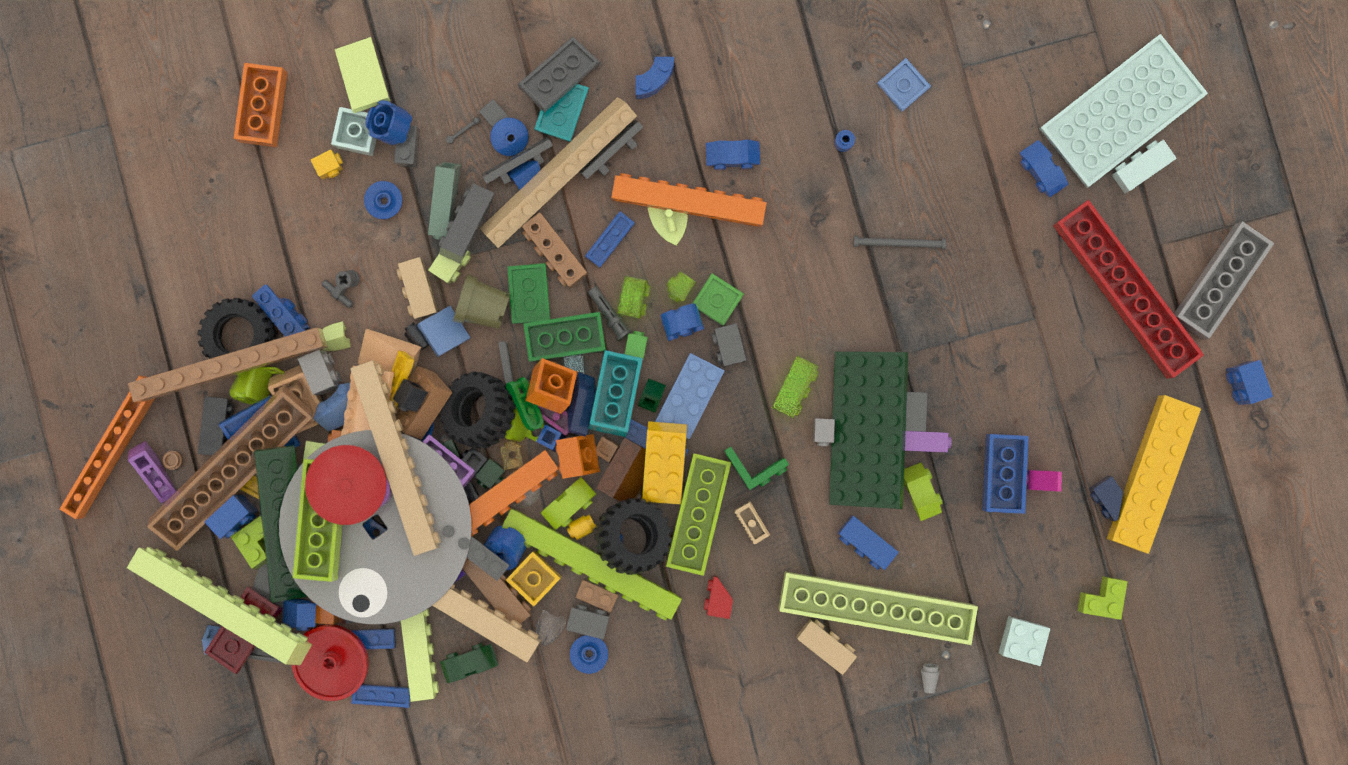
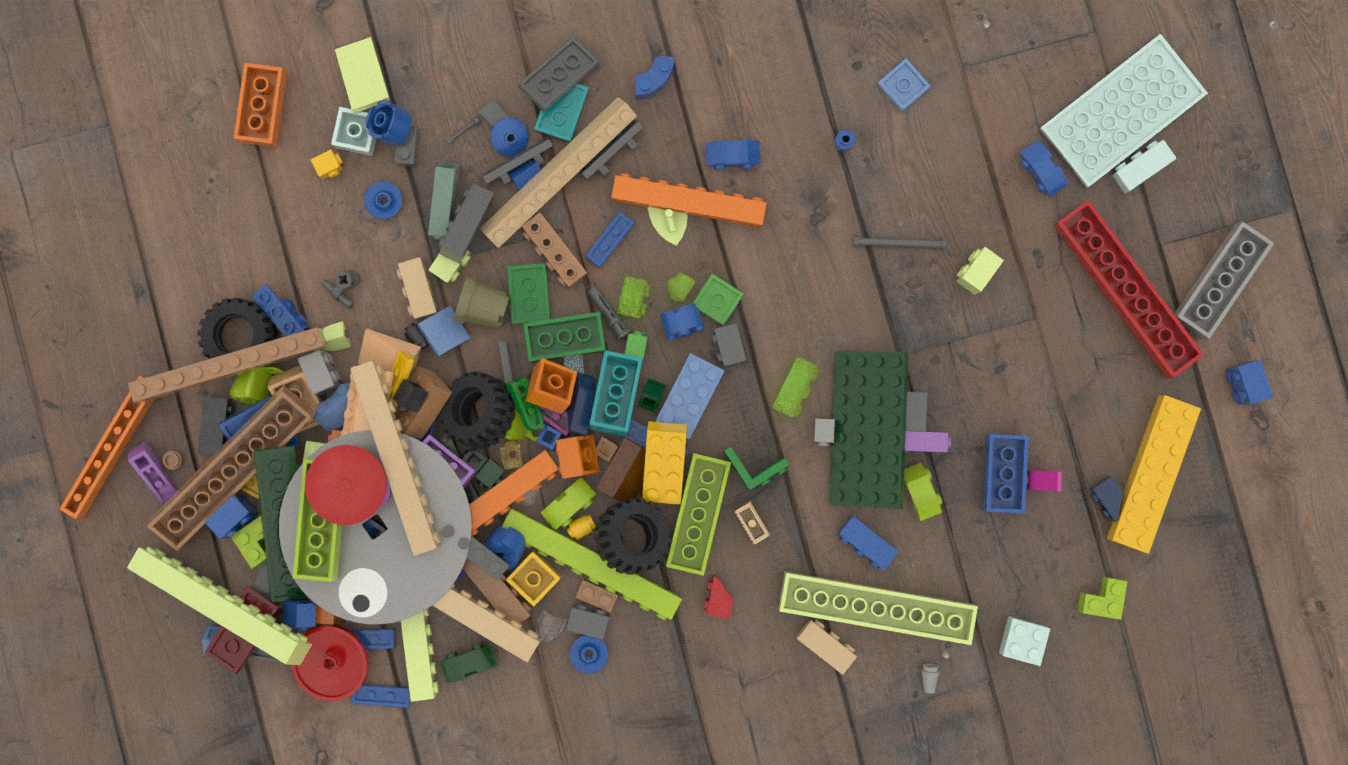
none -> yellowish green brick [956,247,1004,295]

